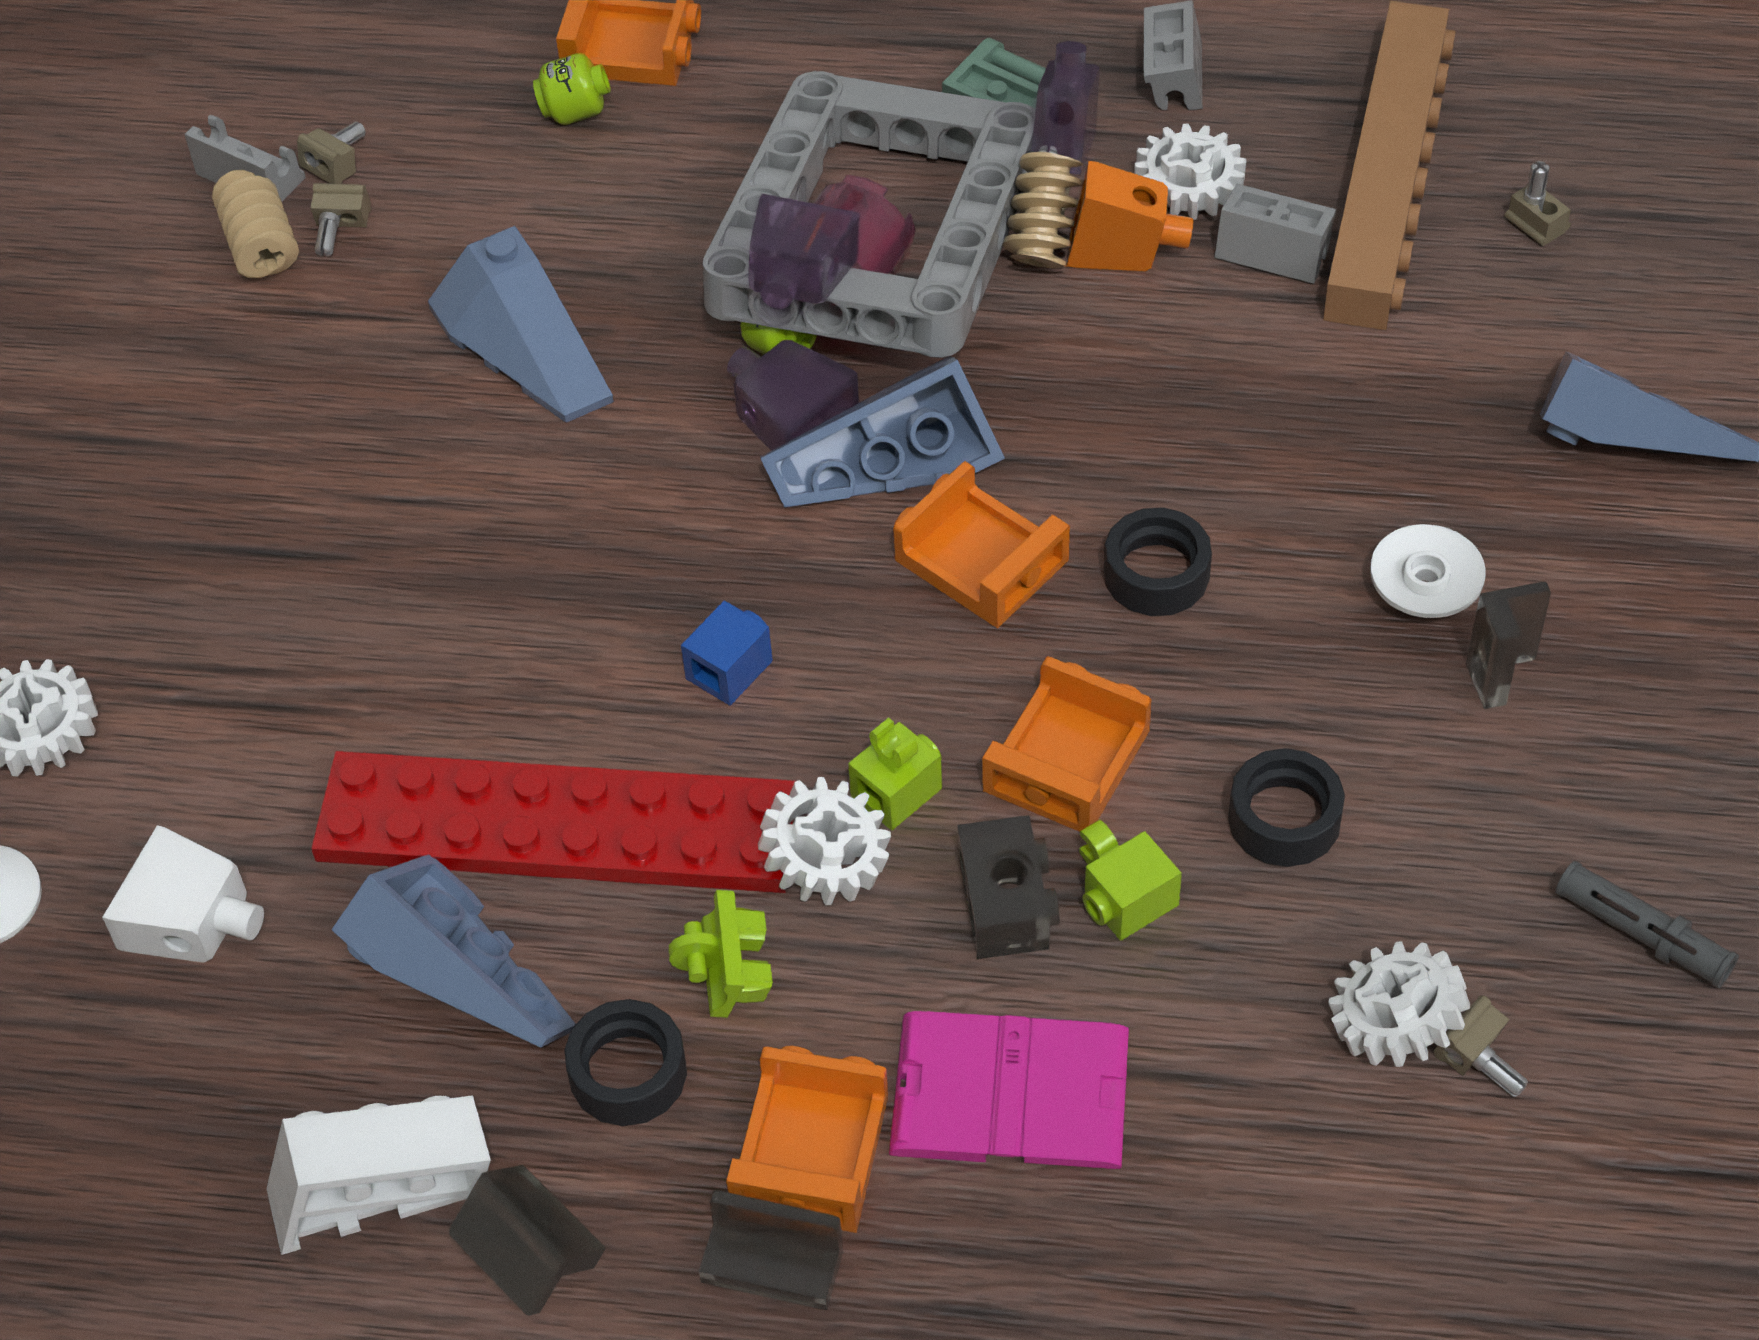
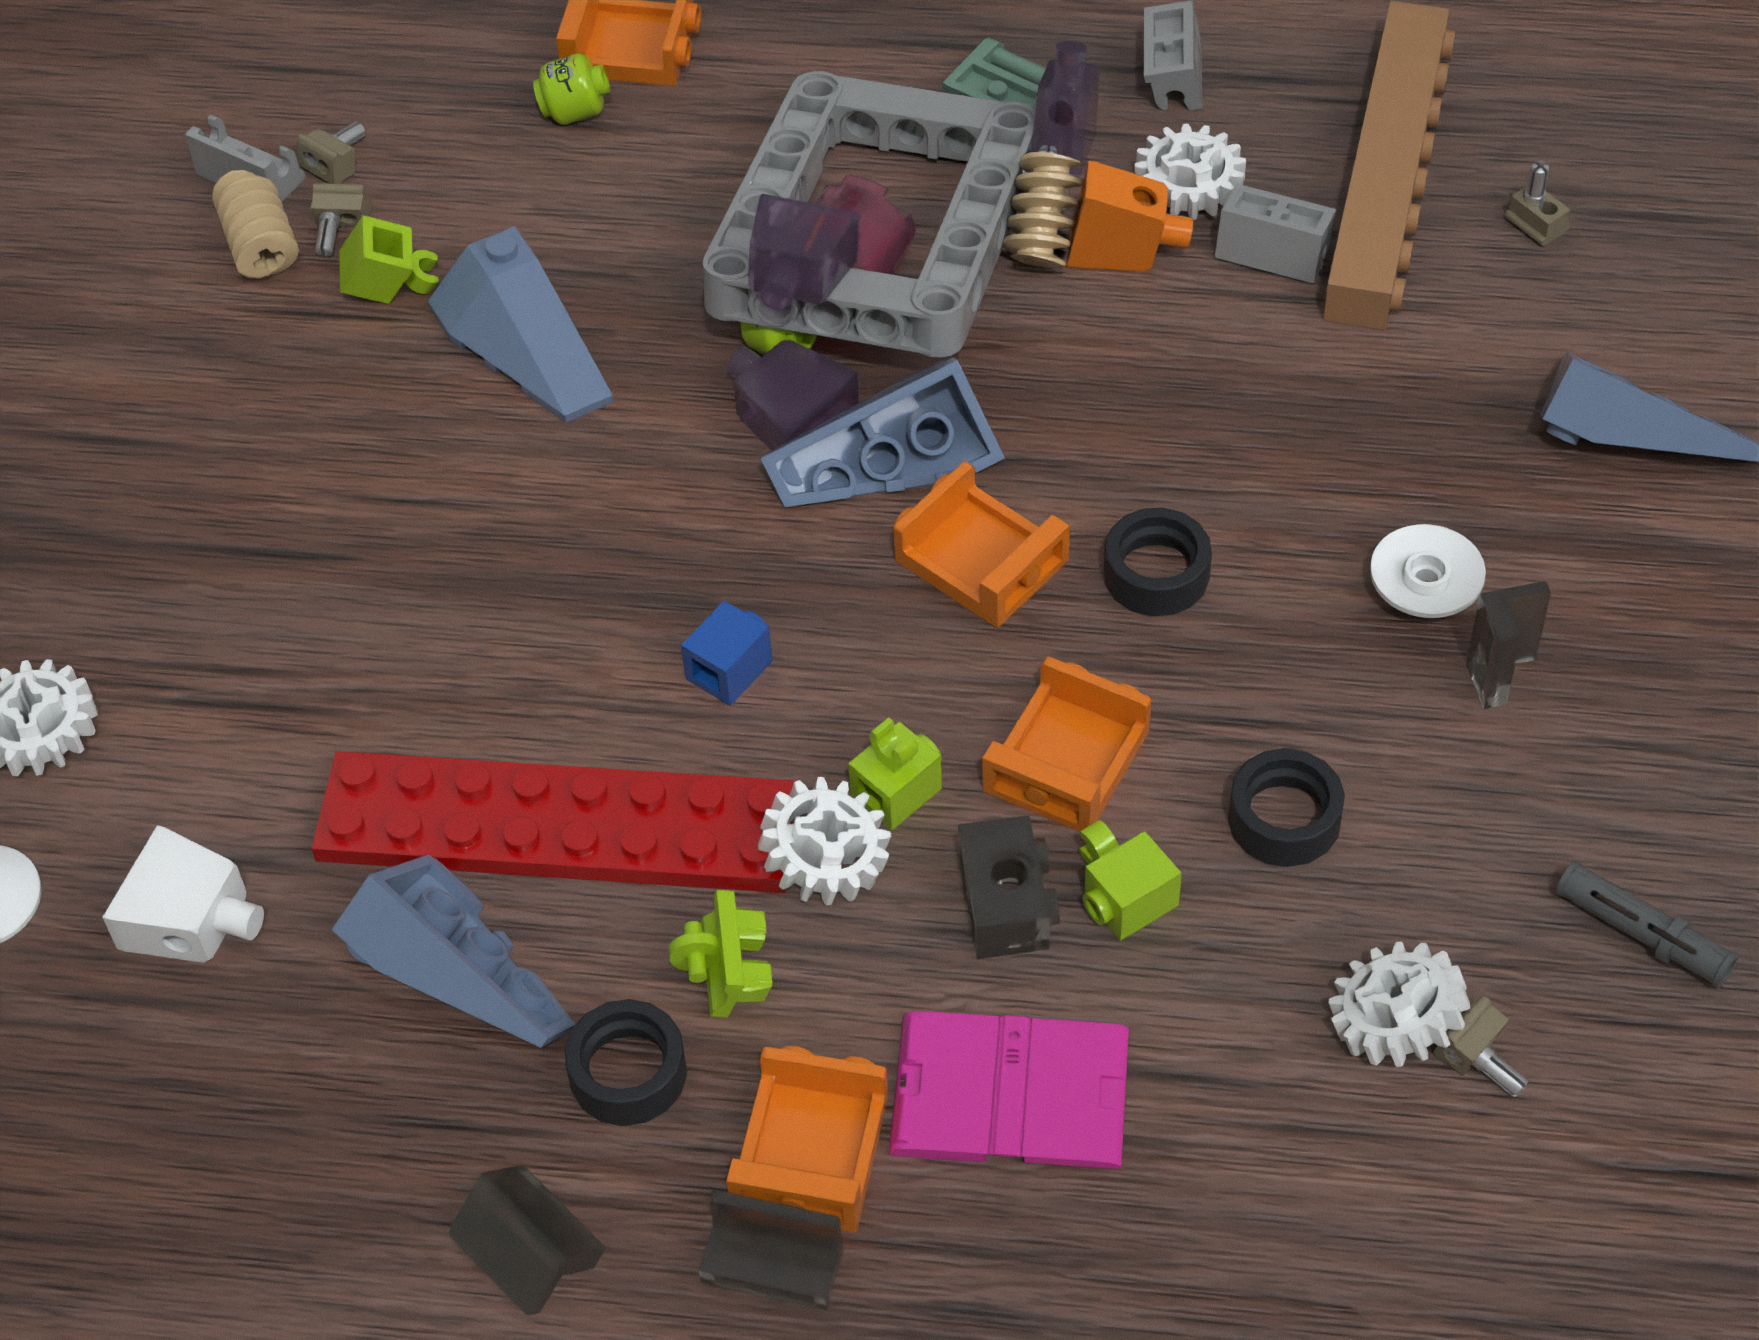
white wedge [267,1096,491,1255] -> none
none -> lime brick [339,215,439,304]

